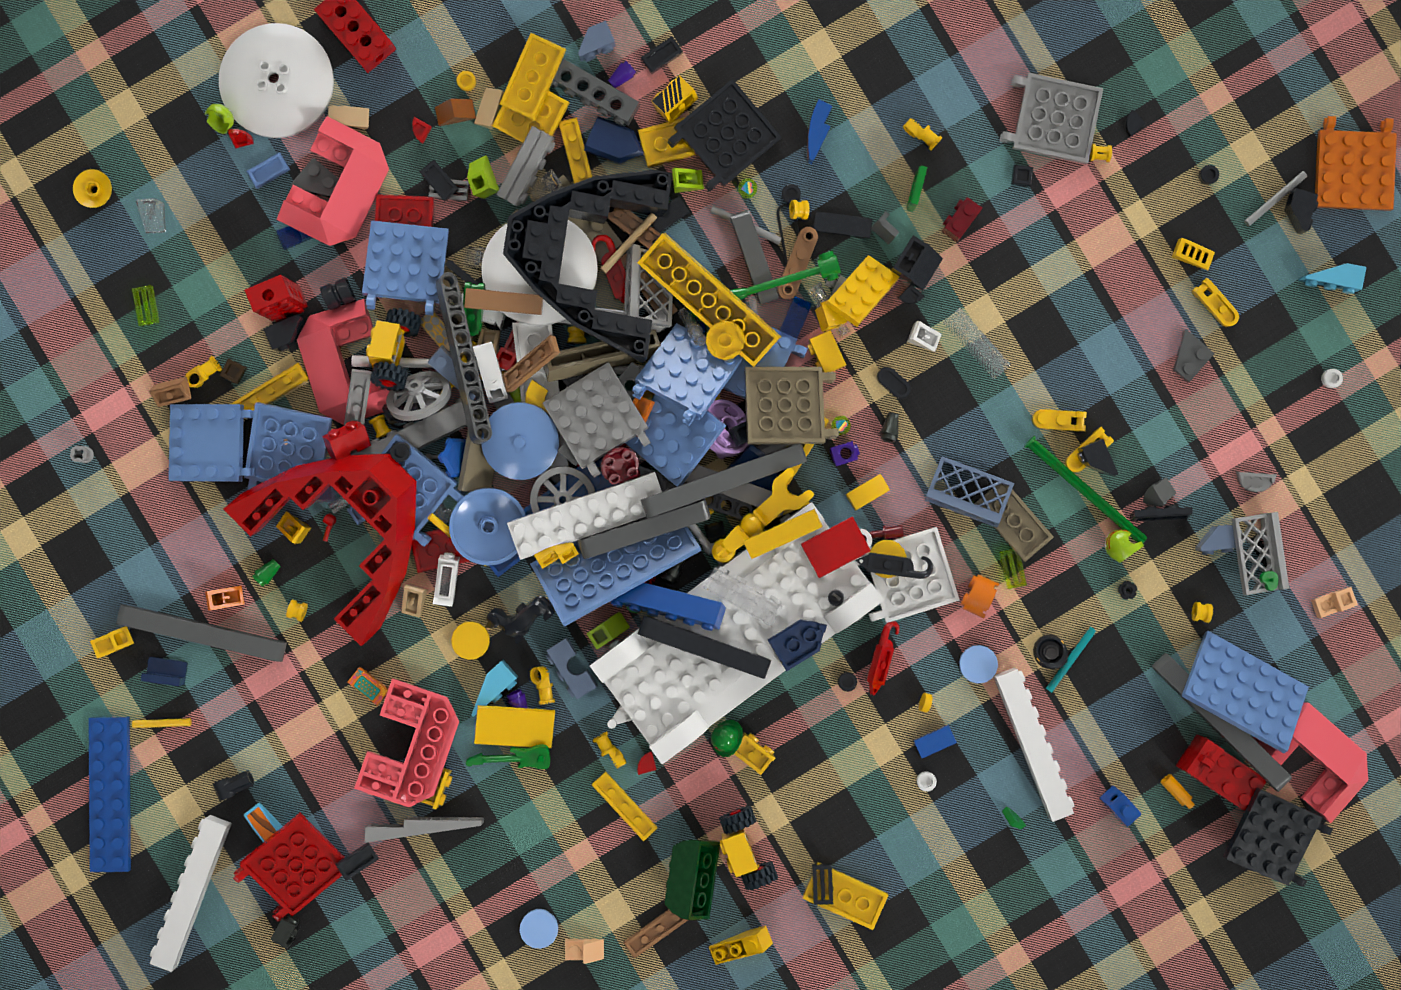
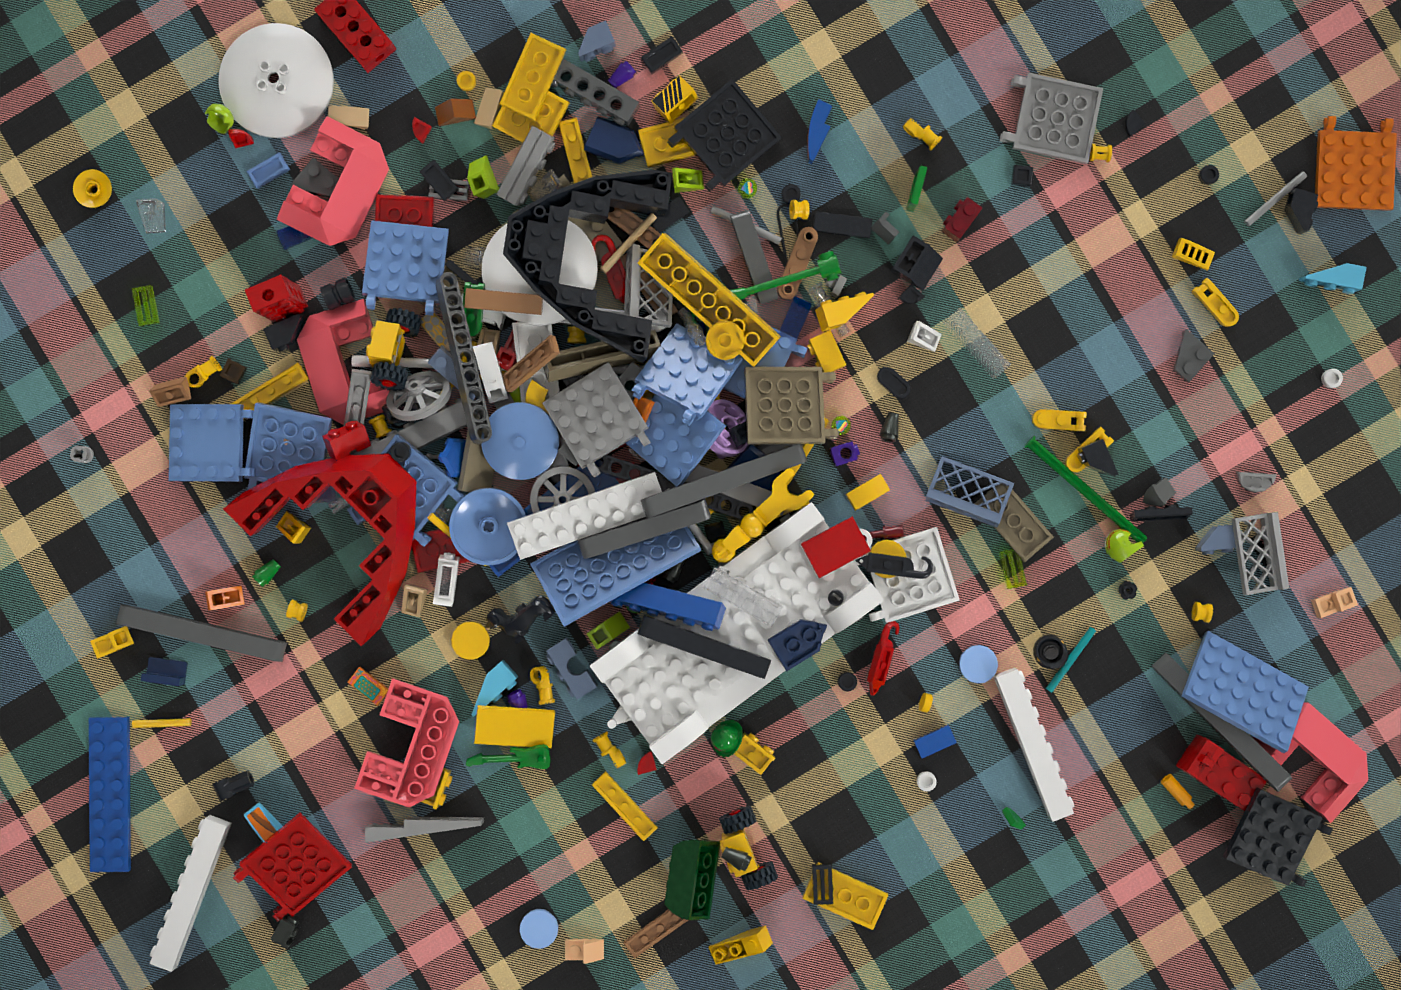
red hand [322,513,337,542] -> none
black tile [335,842,379,881] -> none
yellow slope [534,543,579,569] -> none
dark red dish [601,447,639,485] -> none
yellow tile [743,508,823,559] -> none
yellow plate [826,255,900,327] -> none
orange brick [960,574,1000,619] -> none
blue torso [1099,785,1141,827] -> none
green piece [1259,571,1278,591] -> none
none -> pearl dark grey cone [721,847,752,871]

